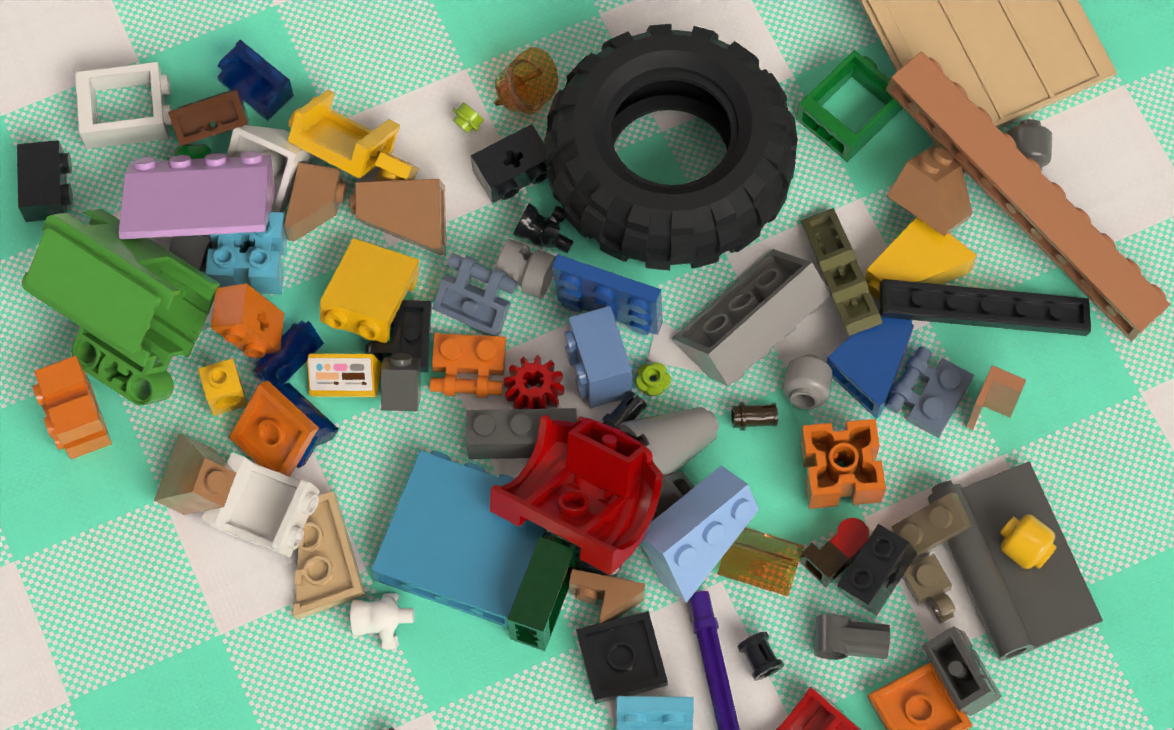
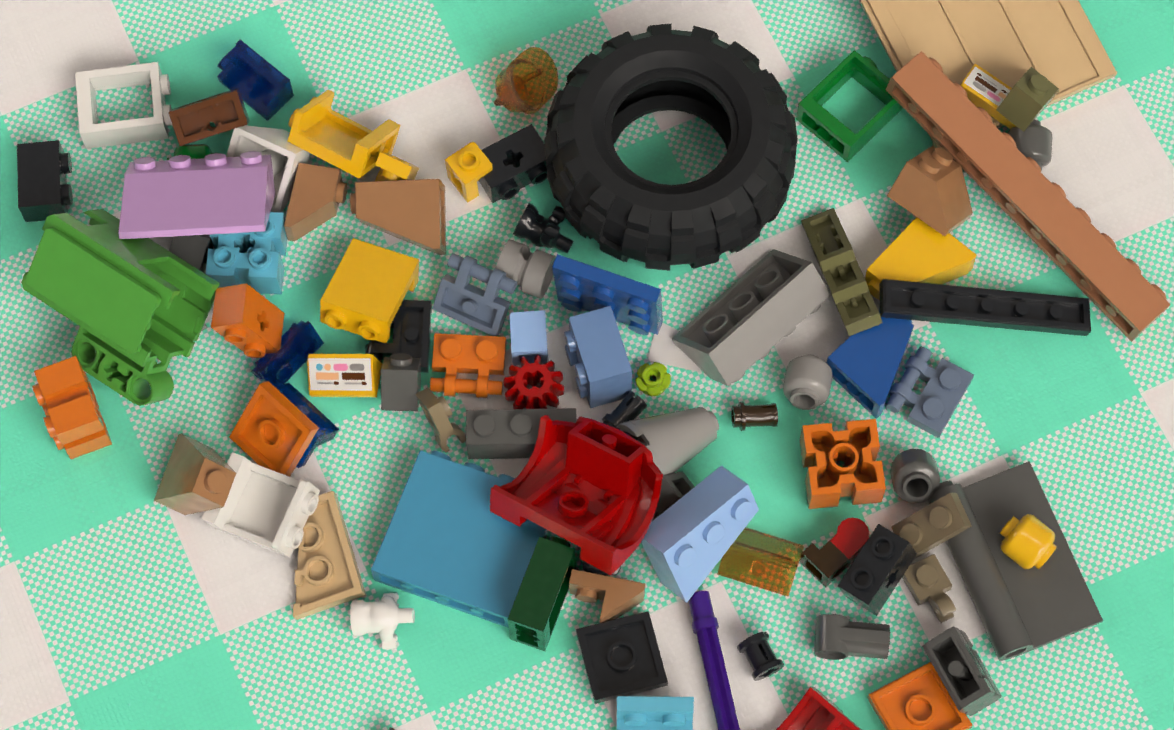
yellow brick [198,358,248,416] -> none
lime plate [453,102,484,133] -> none
nougat panel [966,365,1026,430] -> none
none -> dark tan plate [415,387,466,453]
none -> yellow bracket [445,142,493,203]
none -> light blue panel [509,310,548,366]
none -> dark grey head [890,449,940,503]
none -> slope [960,63,1017,129]
none -> olive slope [996,67,1059,132]

